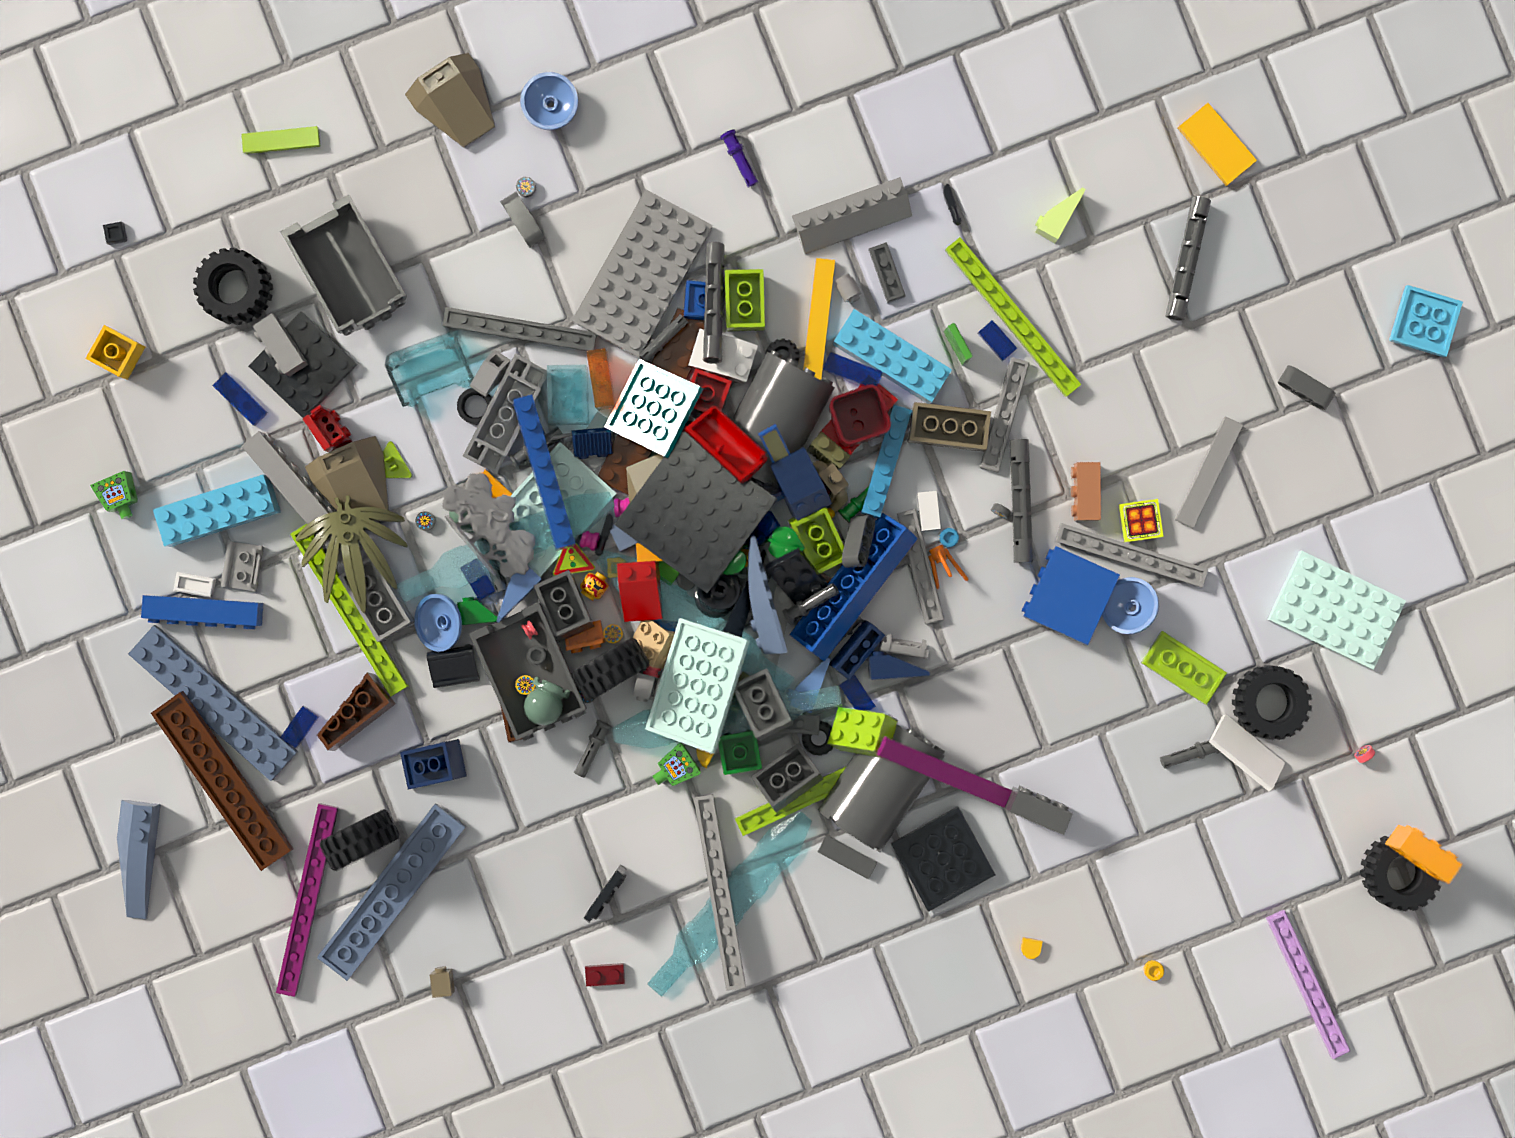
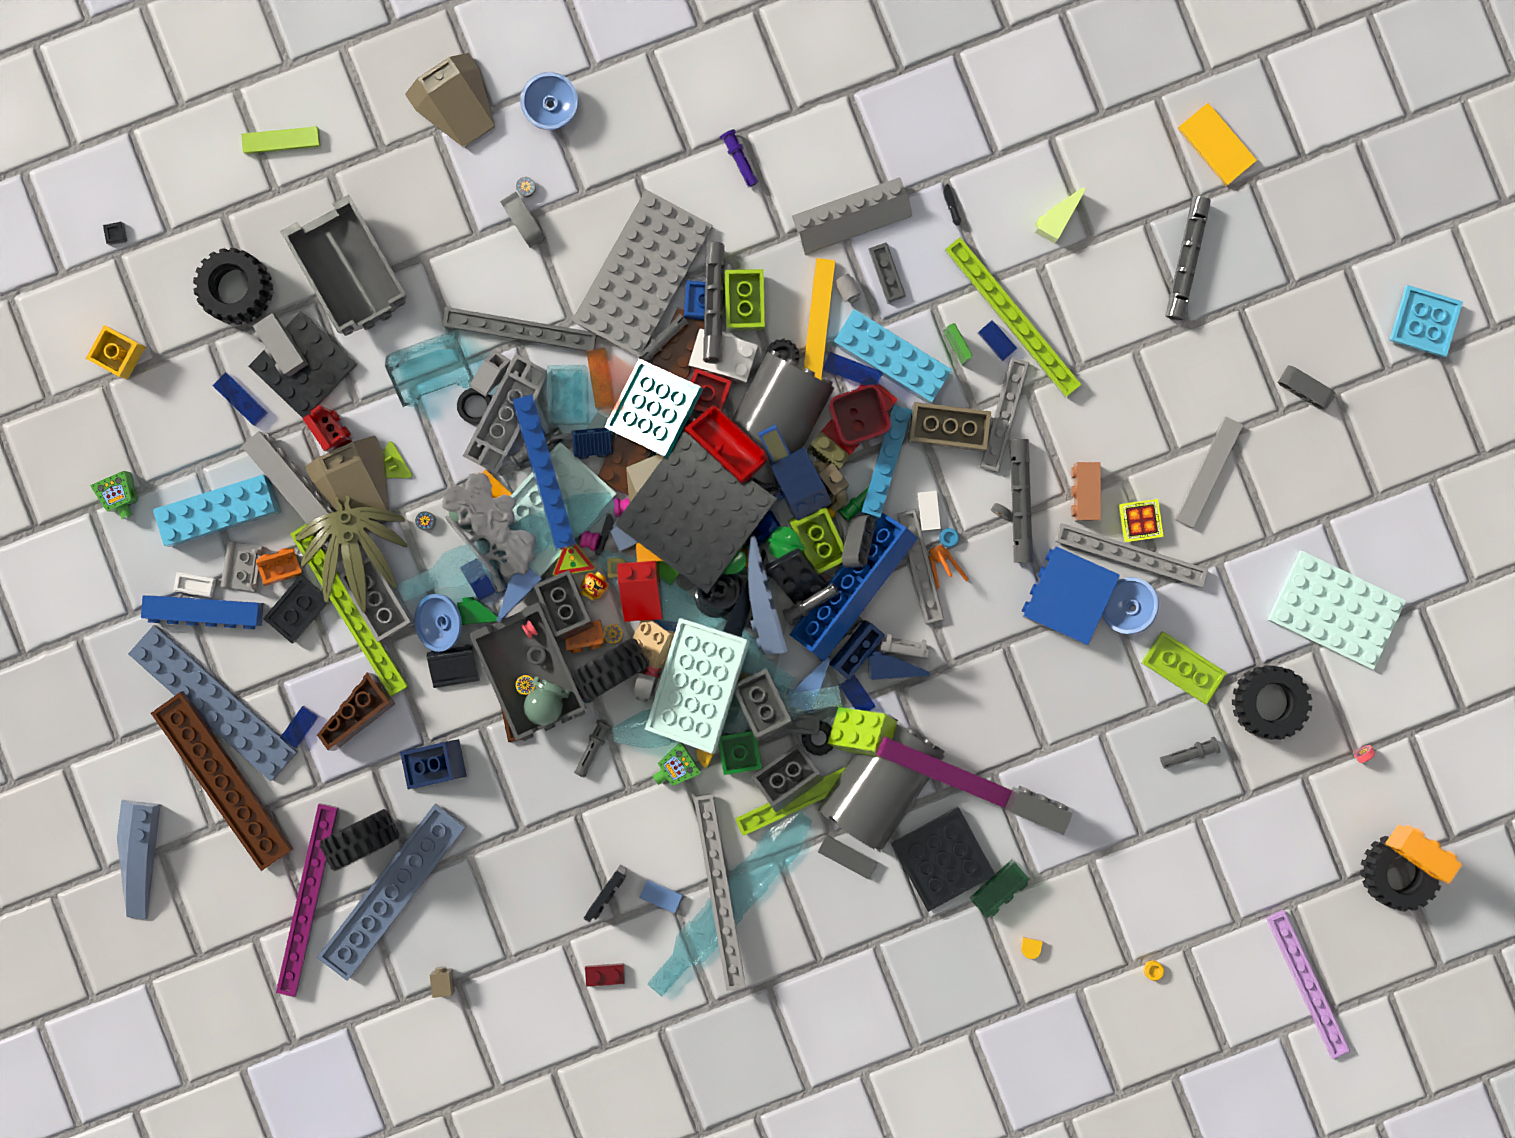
white tile [1209,714,1285,791] -> none
none -> orange bracket [256,548,302,586]
none -> black plate [263,575,331,644]
none -> medium blue tile [640,879,683,913]
none -> clear green brick [969,859,1030,918]

